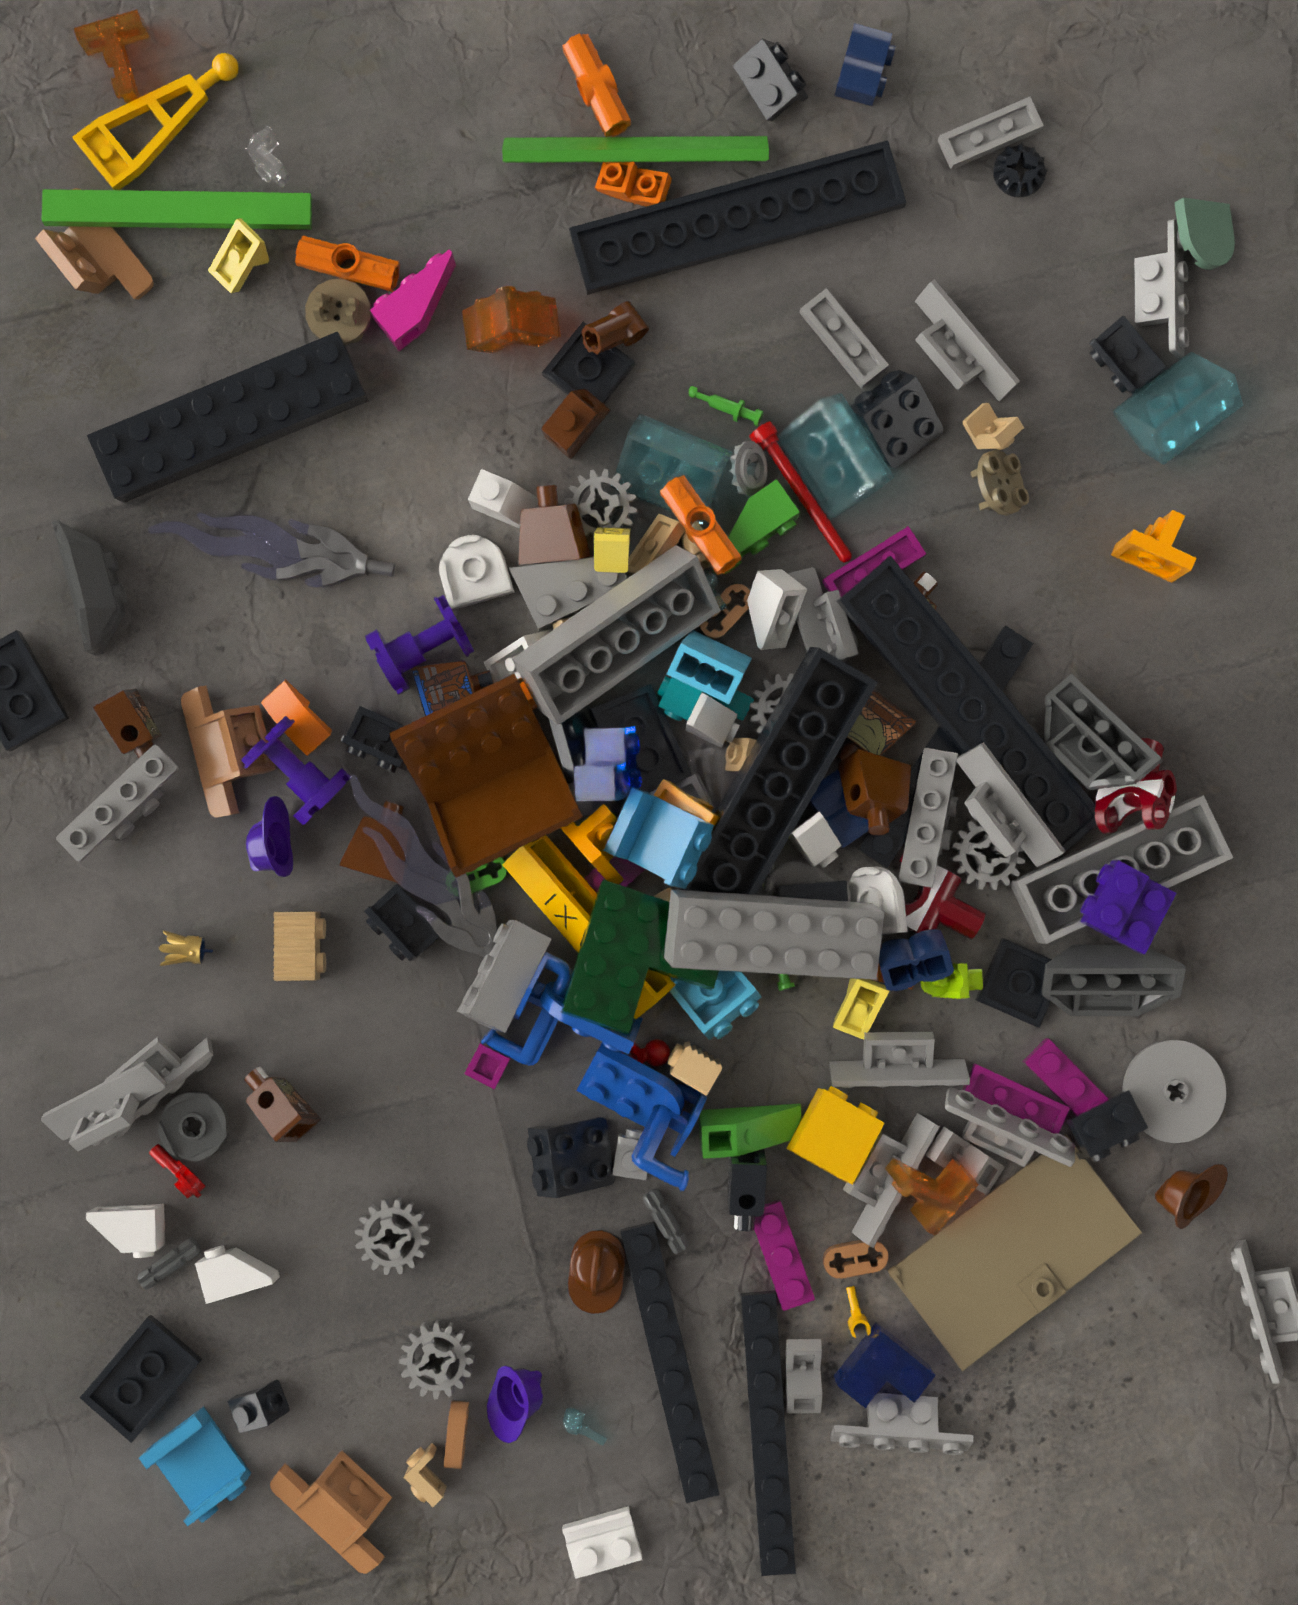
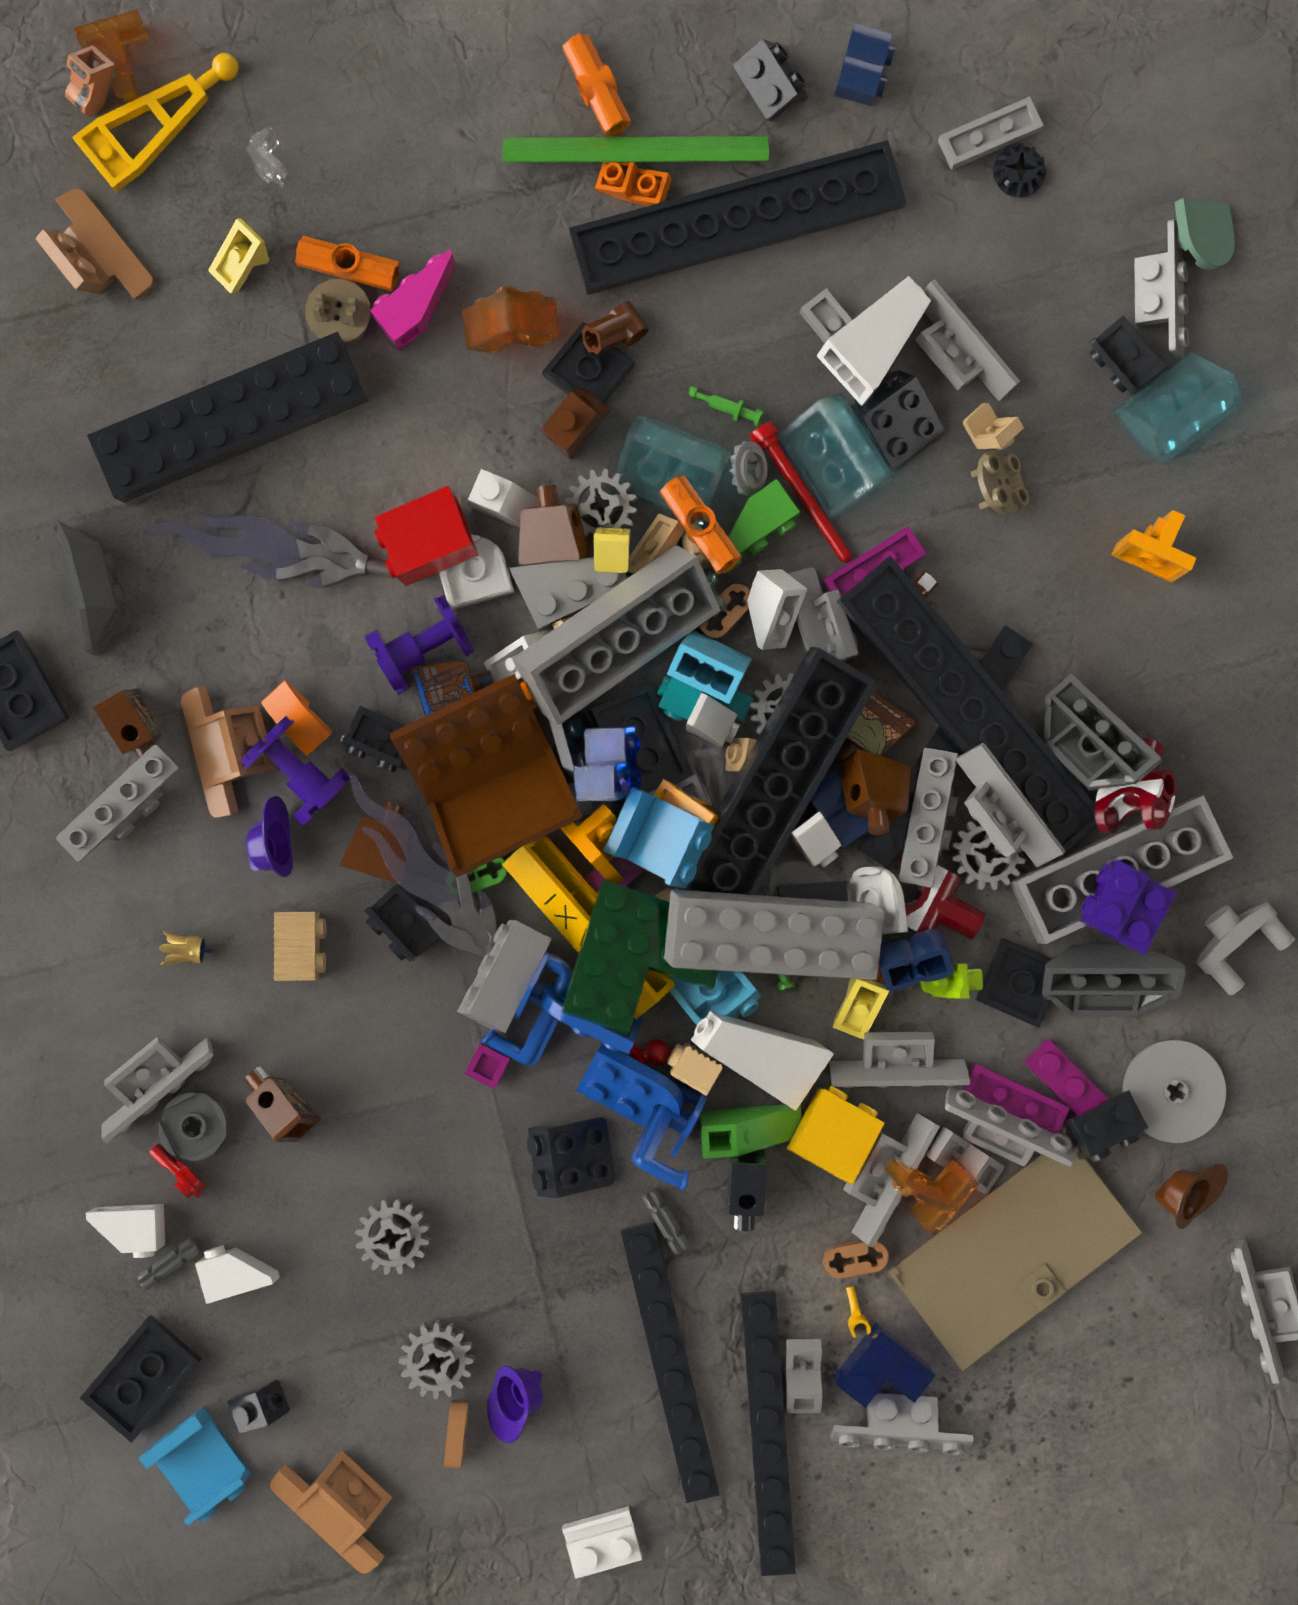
light grey bracket [41,1062,167,1152] -> none
bright green tile [42,189,312,230] -> none
tan bracket [404,1443,447,1507] -> none
clear light blue hand [563,1408,607,1446] -> none
reddish brown piece [568,1230,625,1314] -> none
light grey bracket [612,1129,647,1181] -> none
magenta plate [754,1199,815,1311] -> none
none -> nougat leg [65,45,115,117]
none -> red brick [374,486,479,586]
none -> white slope [691,1011,834,1111]
none -> white slope [817,276,931,406]
none -> light grey connector [1196,902,1295,995]

